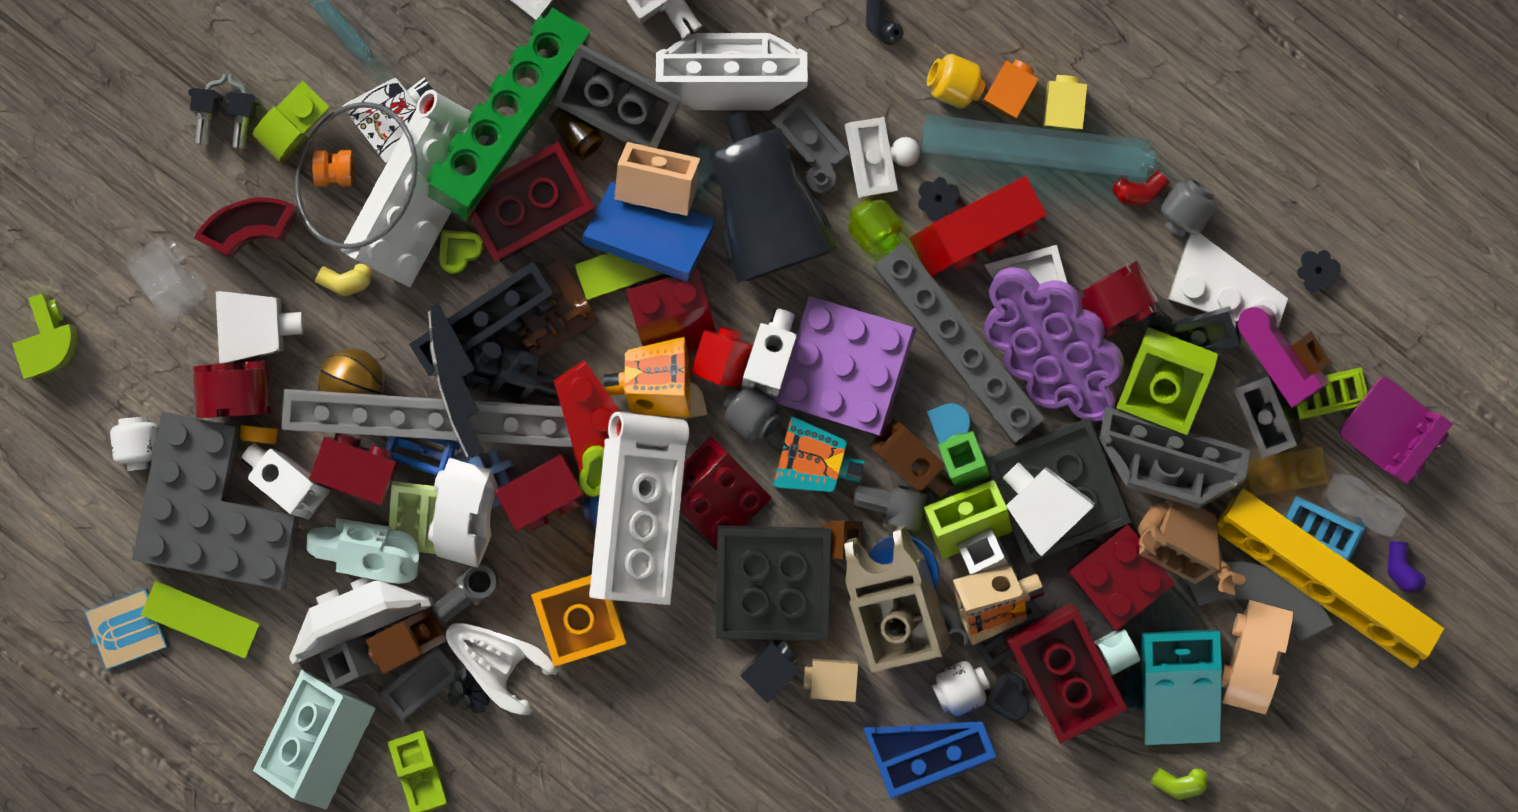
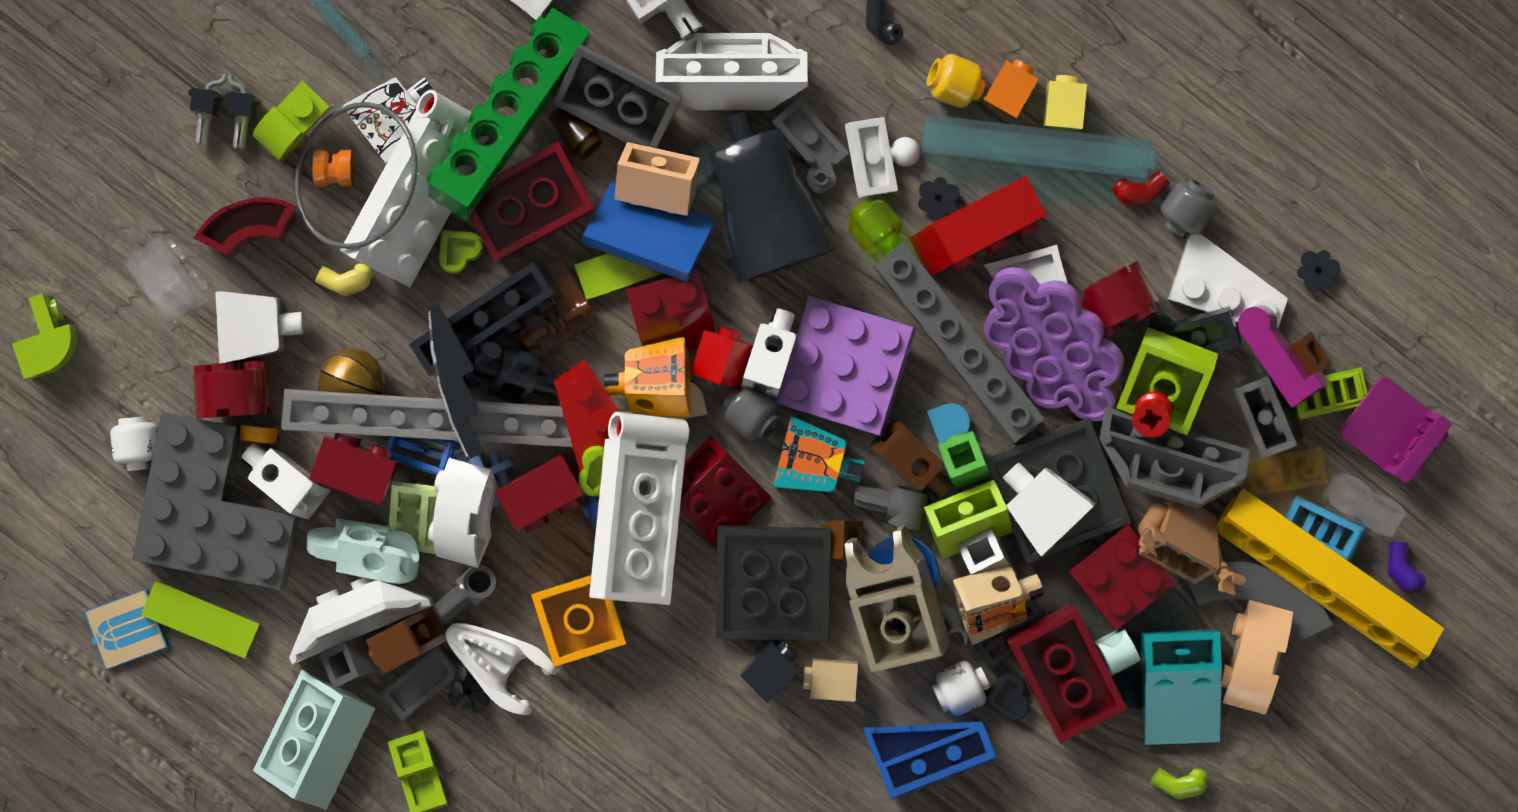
none -> red wheel [1132,391,1173,437]

